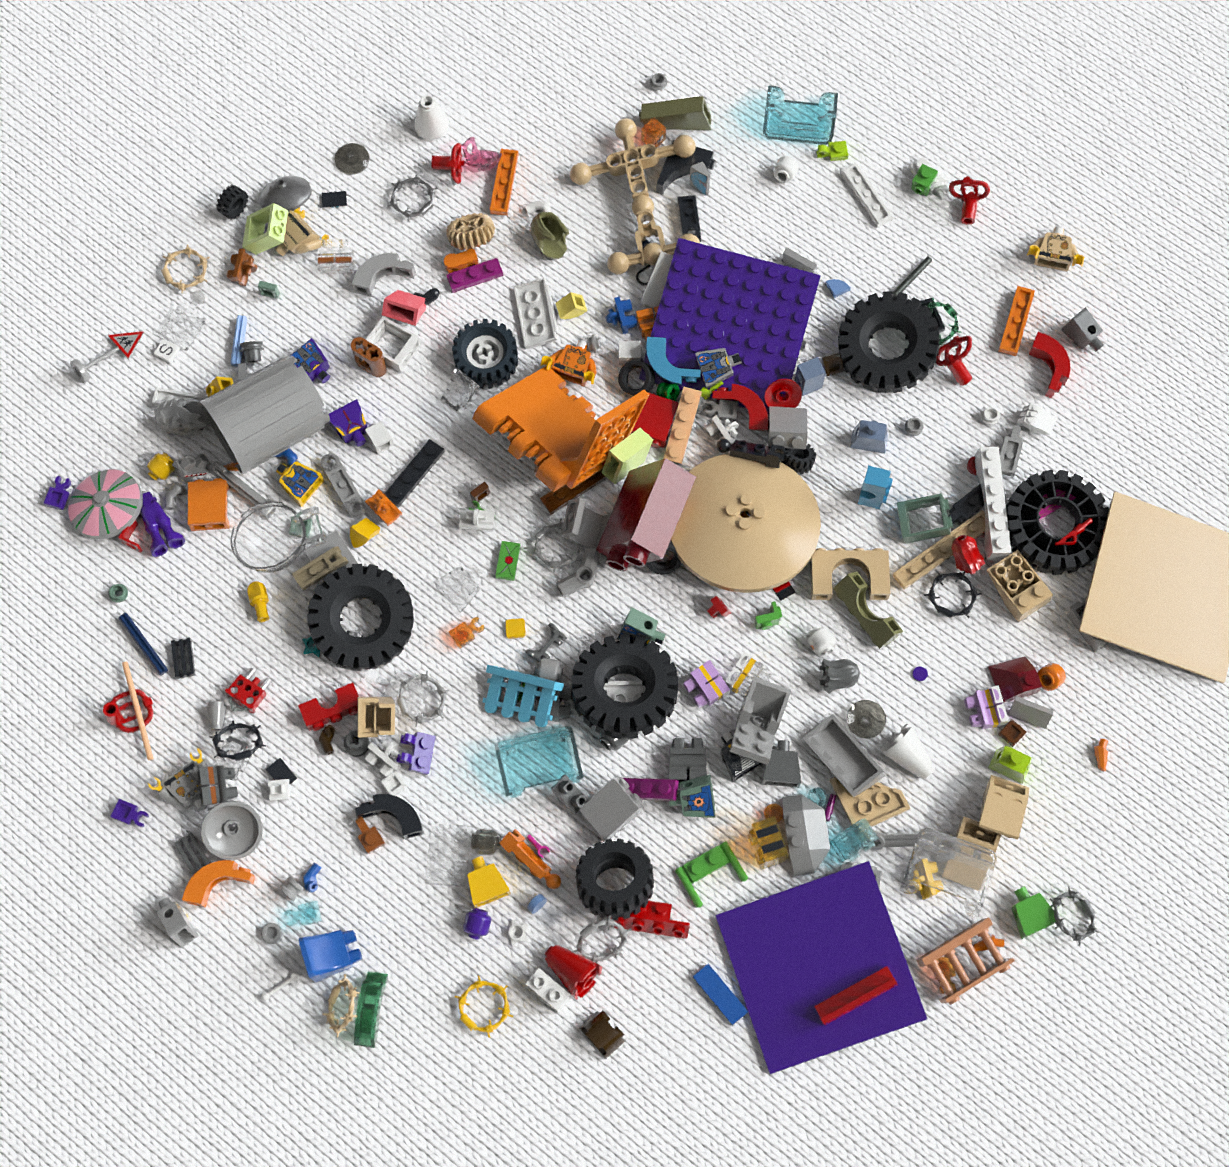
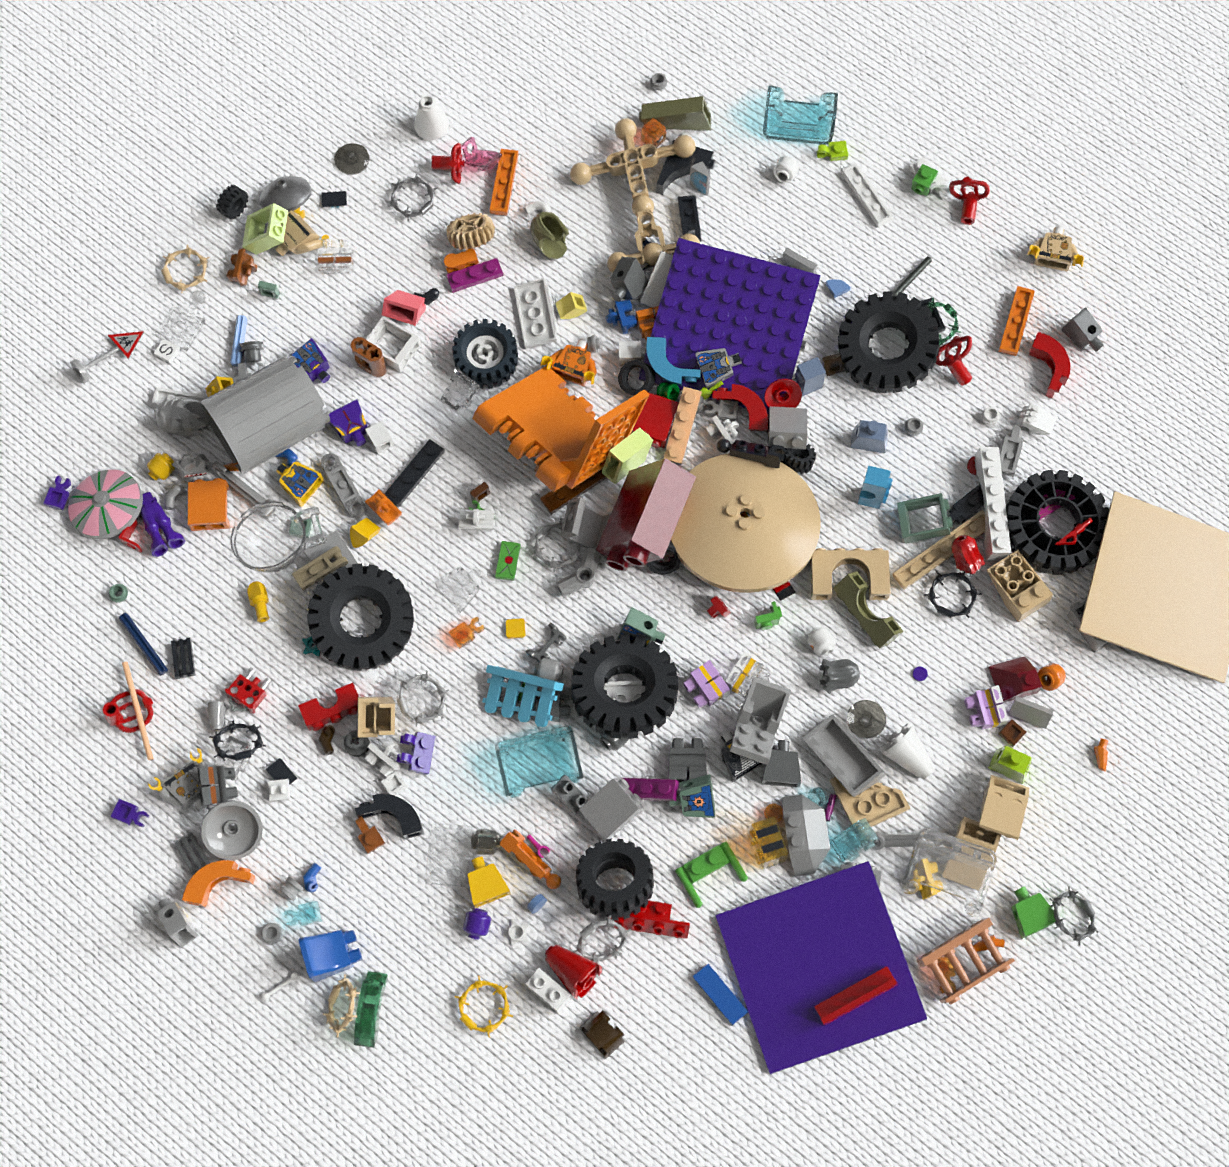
light grey arch [352,253,416,296] -> none
none -> dark grey torso [610,257,648,302]

